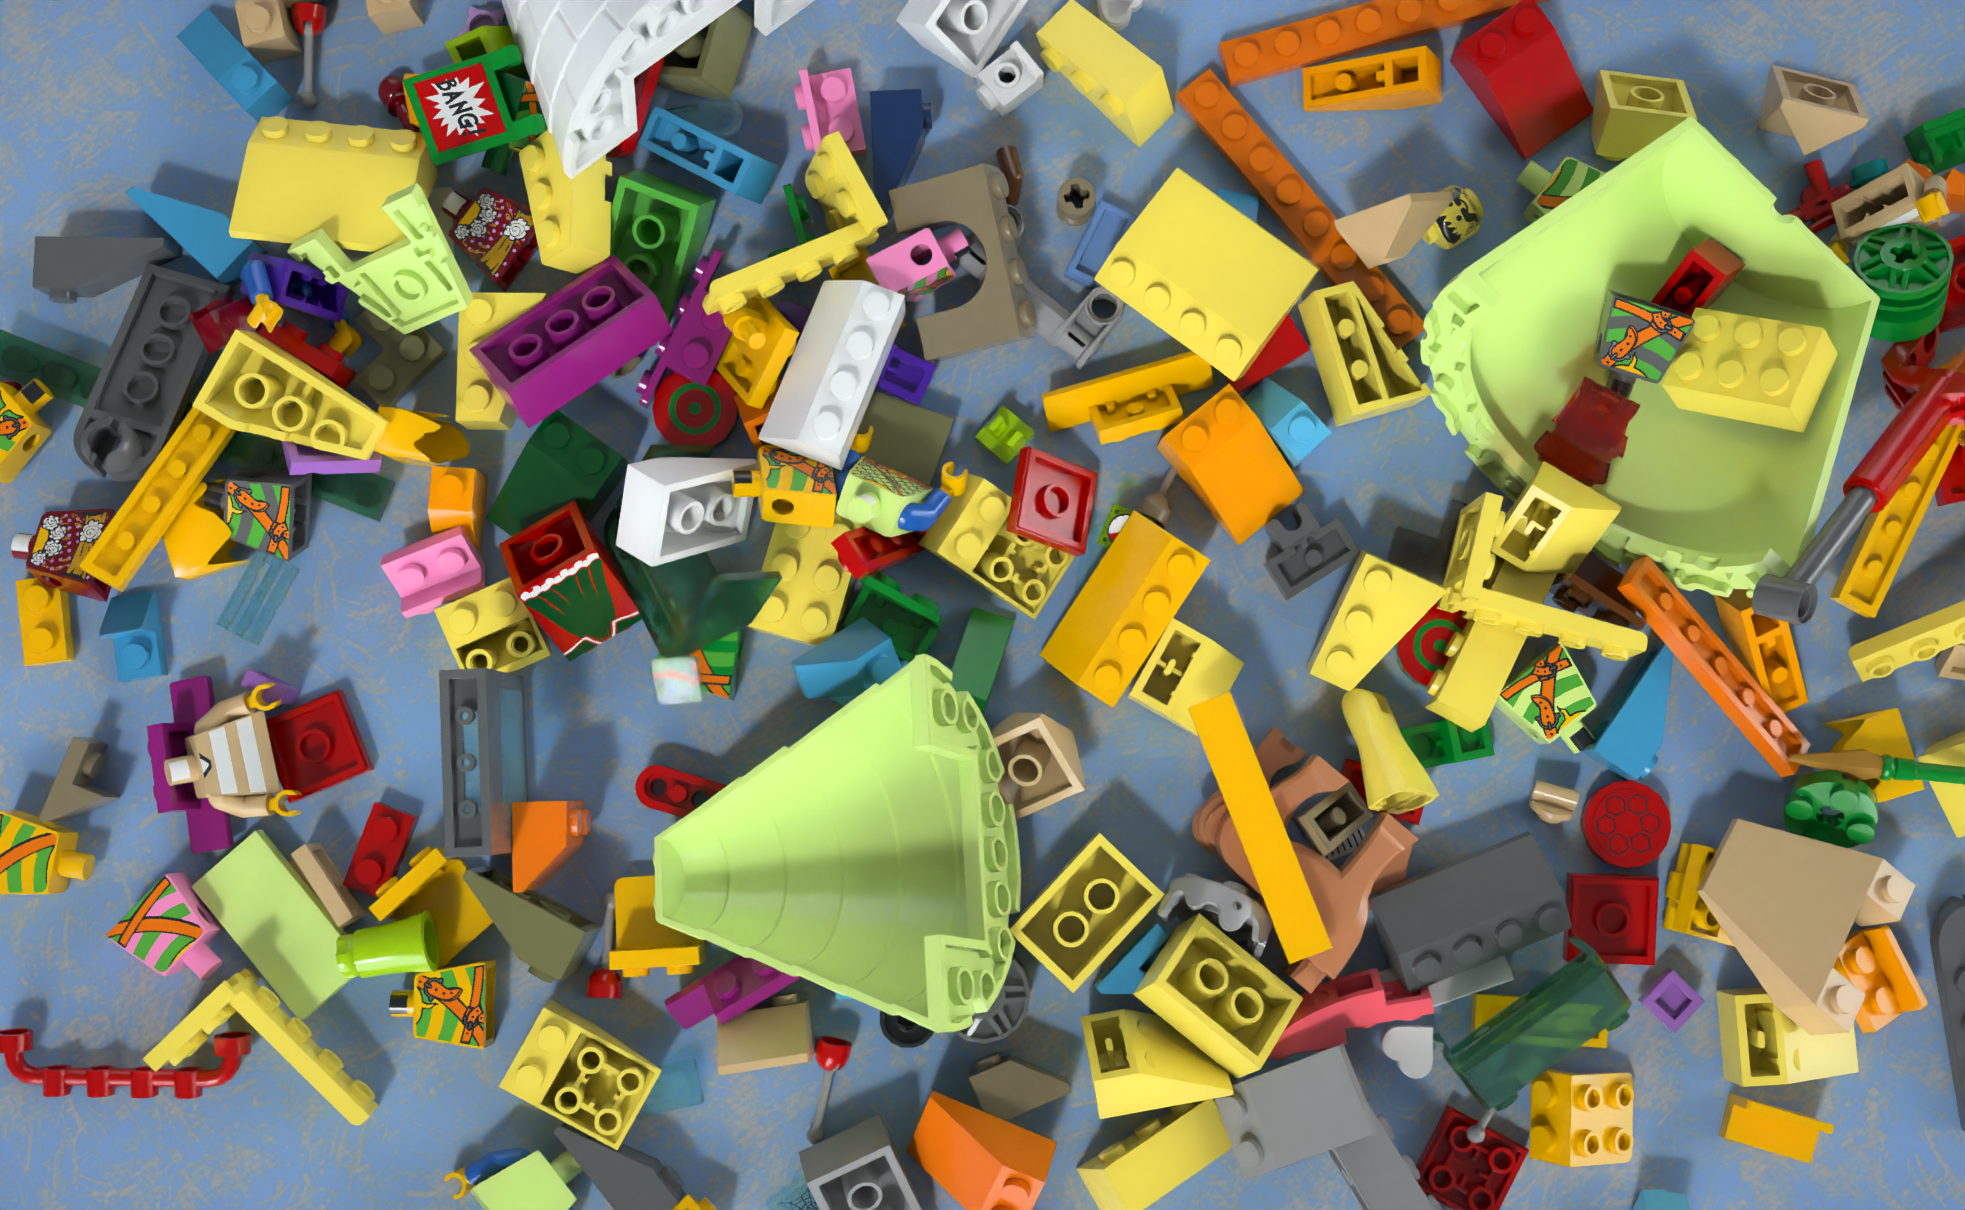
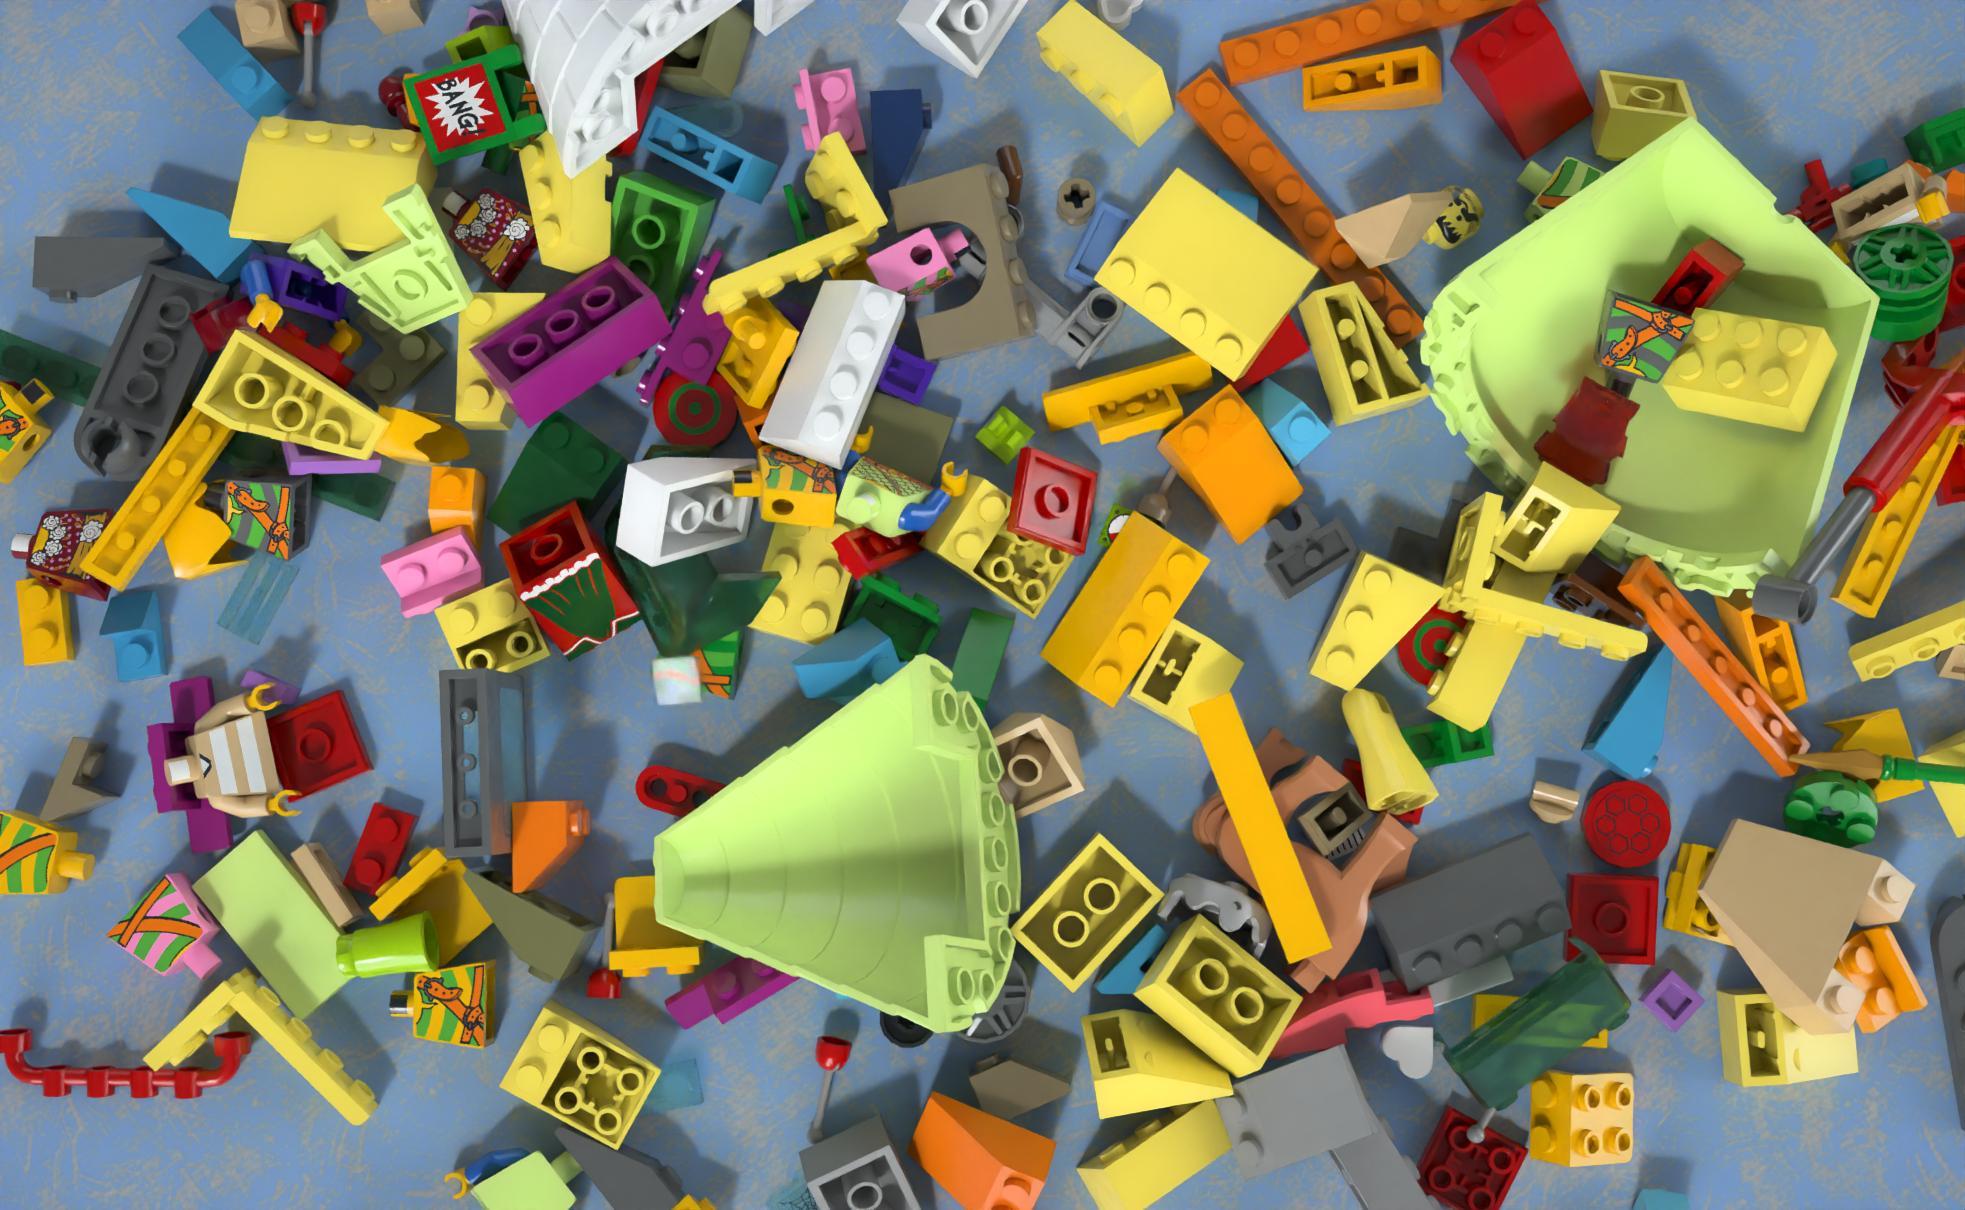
tan slope [717,992,816,1076] -> none
white brick [976,40,1044,118] -> none
torso [1495,644,1597,754] -> none
yellow panel [1719,1092,1834,1164] -> none
tan slope [1757,65,1869,156] -> none

